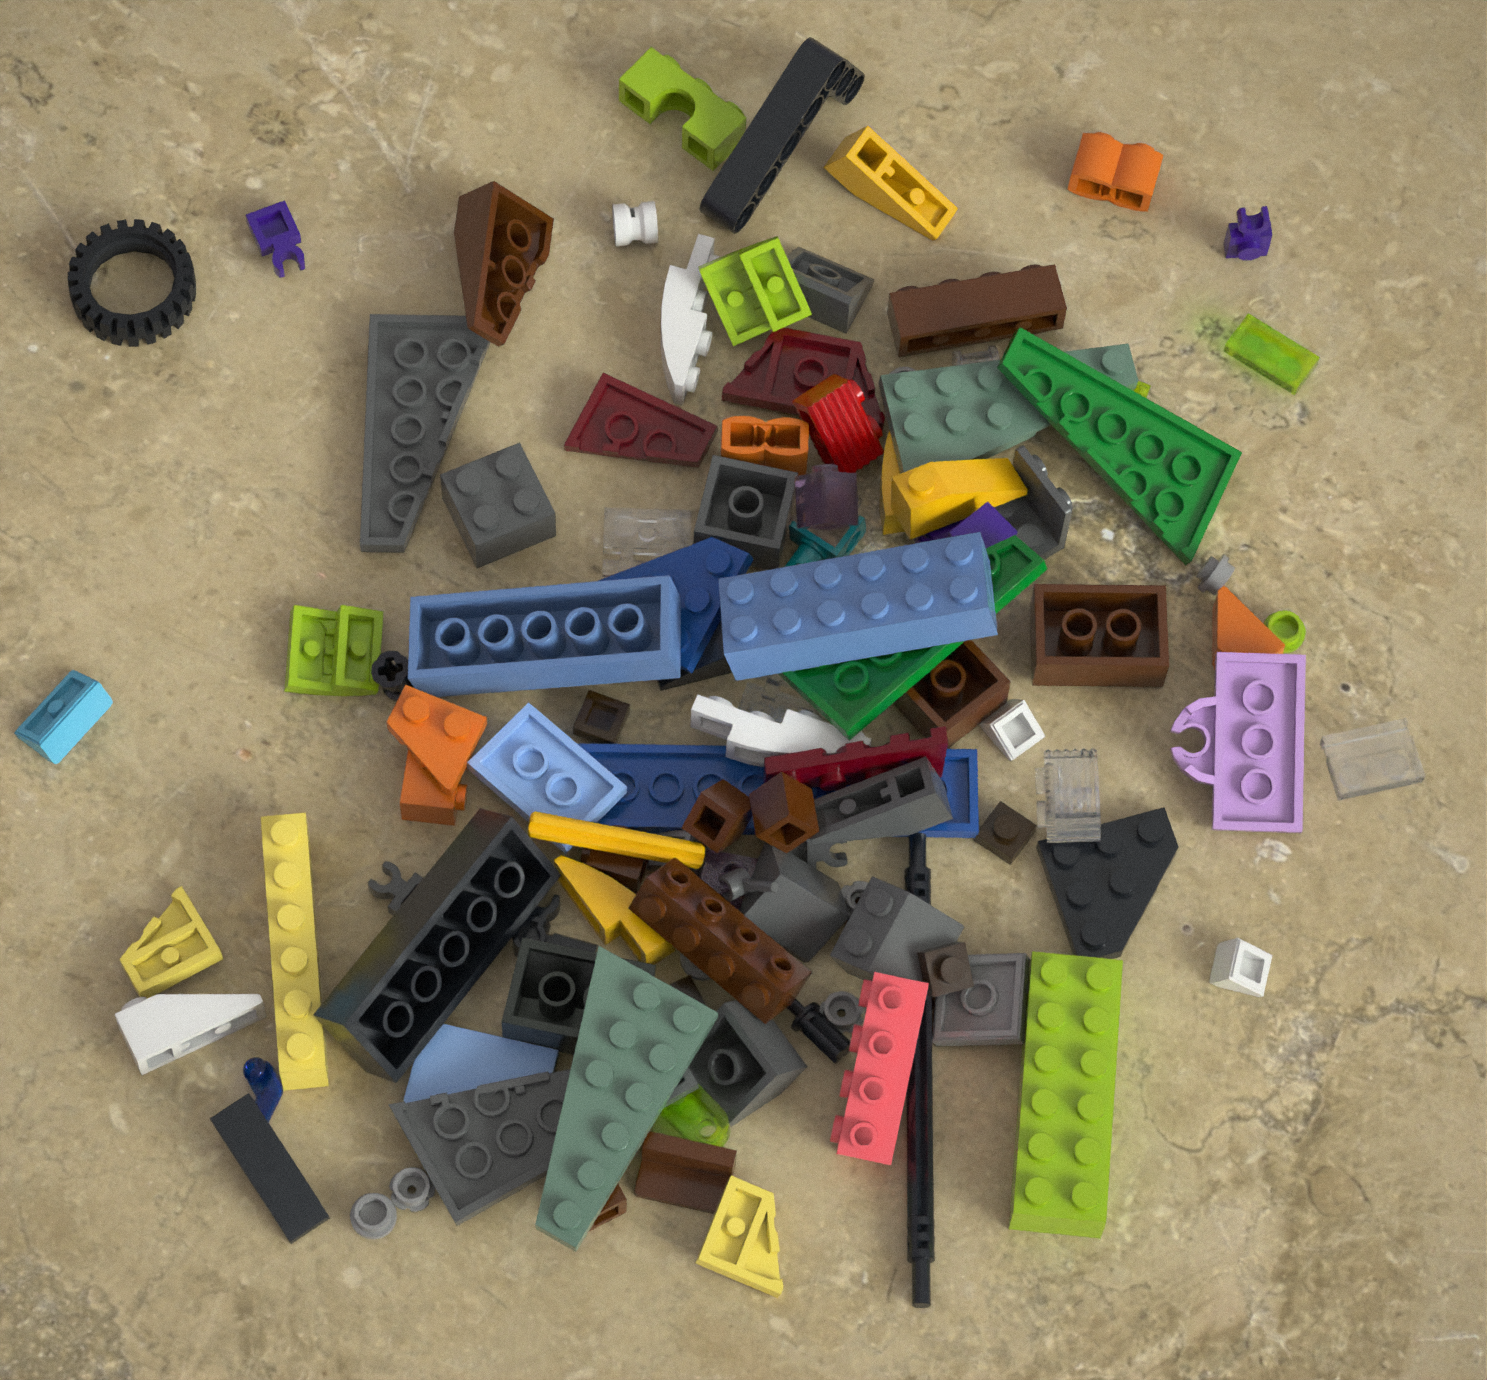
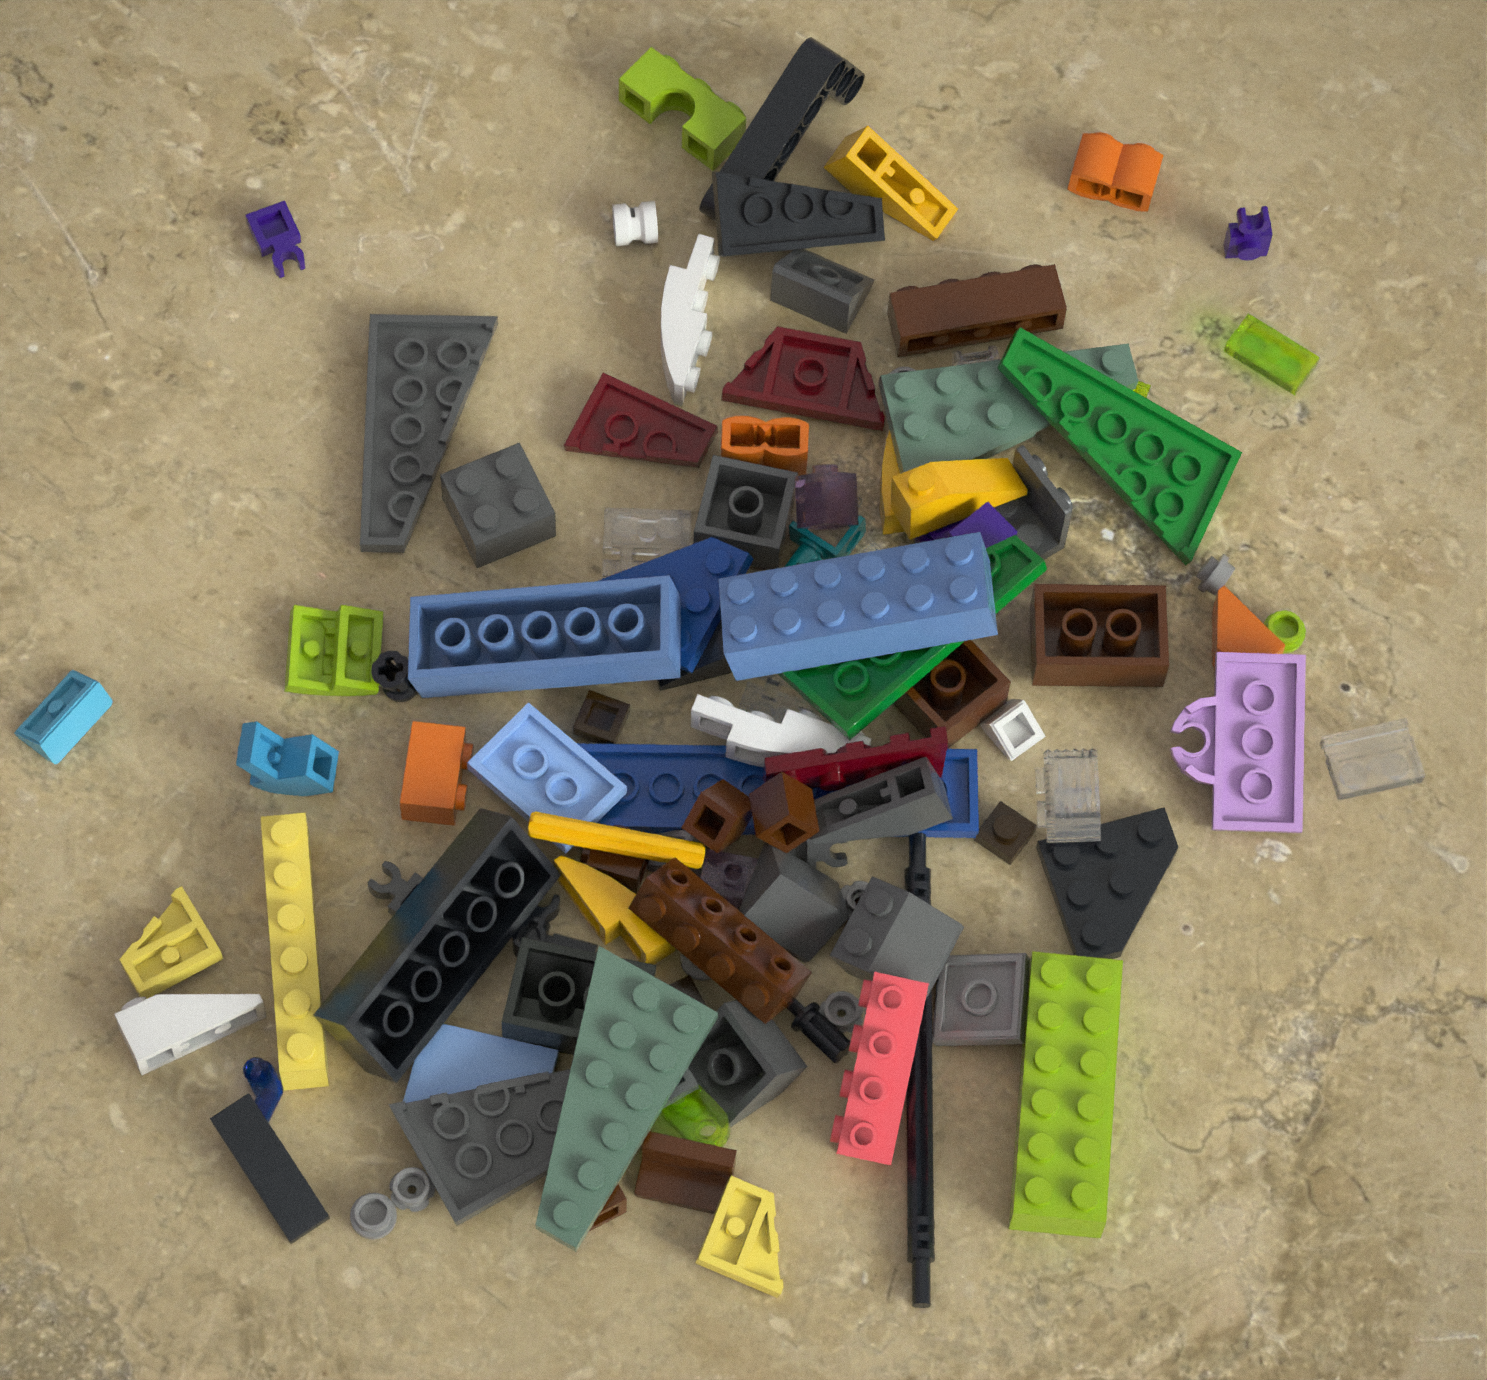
black tyre [68,219,196,347] -> none
orange wing [387,685,487,797] -> none
reddish brown wedge [454,181,554,347] -> none
lime slope [698,236,812,346] -> none
dark grey hand [718,868,778,901] -> none
red brick [792,374,884,479] -> none
dark brown plate [917,941,974,997] -> none
white slope [1209,938,1272,997] -> none
none -> dark azure brick [236,721,339,796]
none -> black wing [712,171,885,257]

